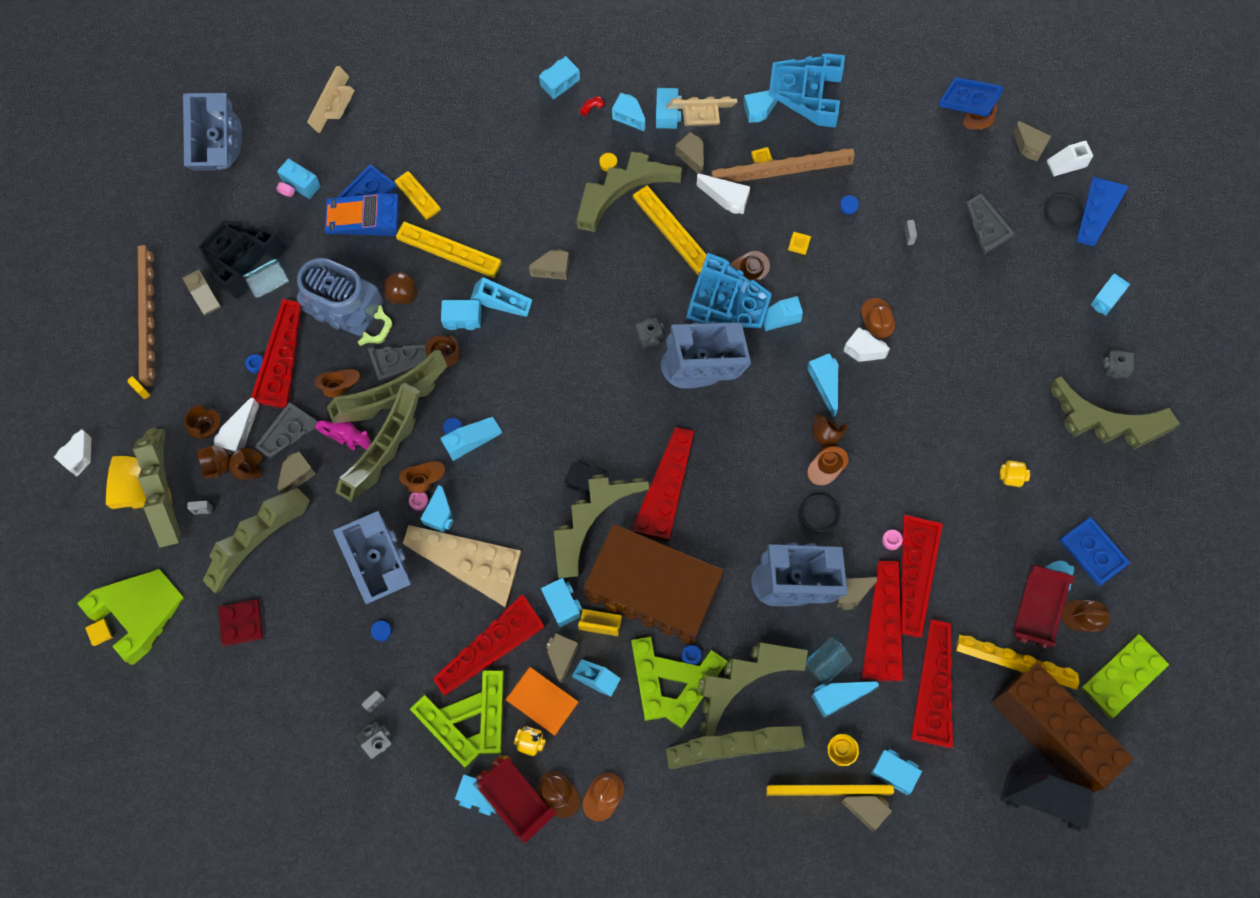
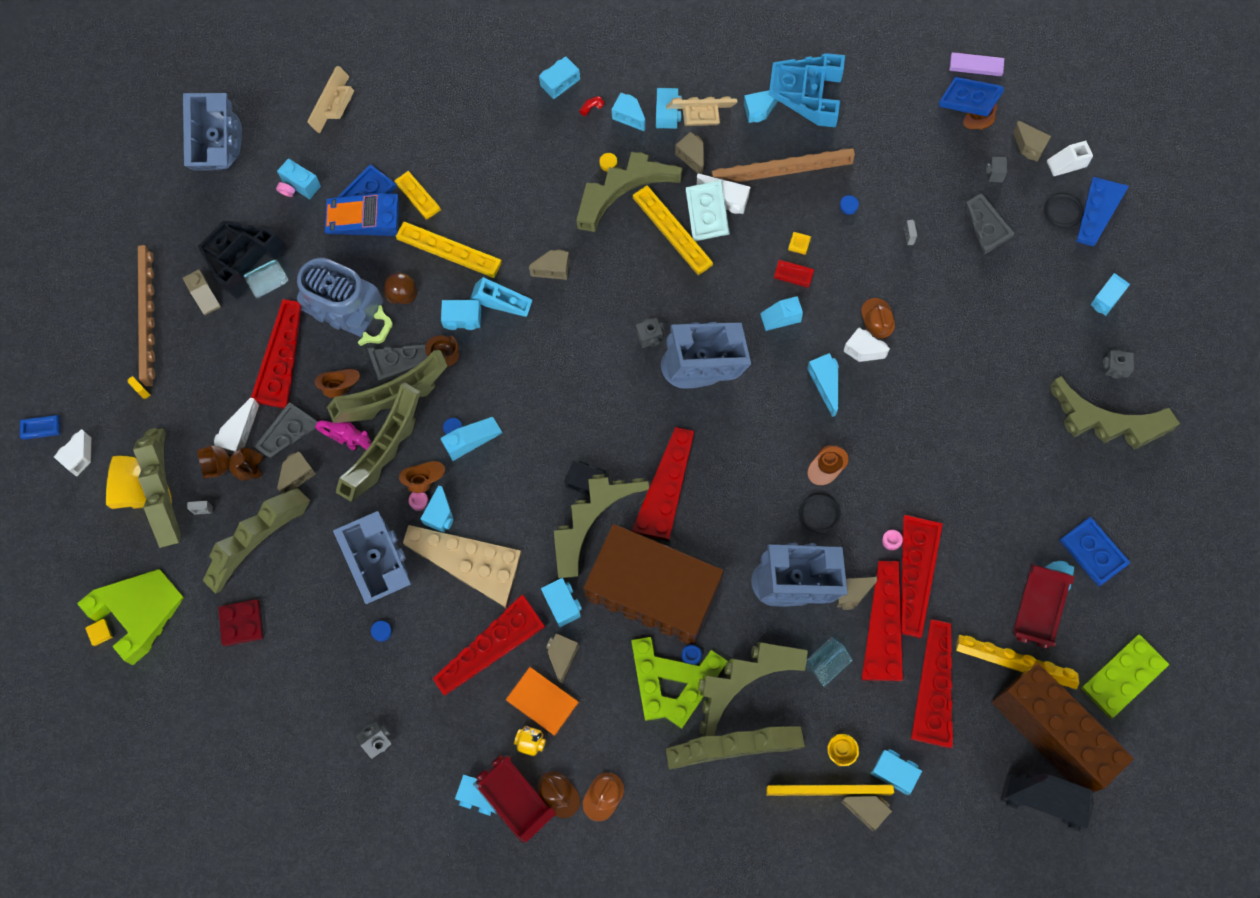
reddish brown helmet [184,405,220,439] -> none
blue tile [245,354,263,374] -> none
light grey tile [362,691,385,713] -> none
lime plate [410,671,504,768] -> none
medium azure slope [572,659,621,696] -> none
yellow panel [578,609,622,636] -> none
dark azure wedge [685,253,772,328] -> none
reddish brown piece [730,251,770,282] -> none
yellow tile [751,147,773,163] -> none
medium azure slope [811,682,879,718] -> none
reddish brown helmet [812,414,847,446] -> none
yellow head [999,460,1030,487] -> none
reddish brown piece [1061,600,1110,632] -> none
none -> blue tile [20,415,60,440]
none -> light aqua tile [686,180,730,241]
none -> red tile [774,260,814,288]
none -> lavender tile [949,52,1004,76]
none -> dark grey plate [985,157,1007,182]

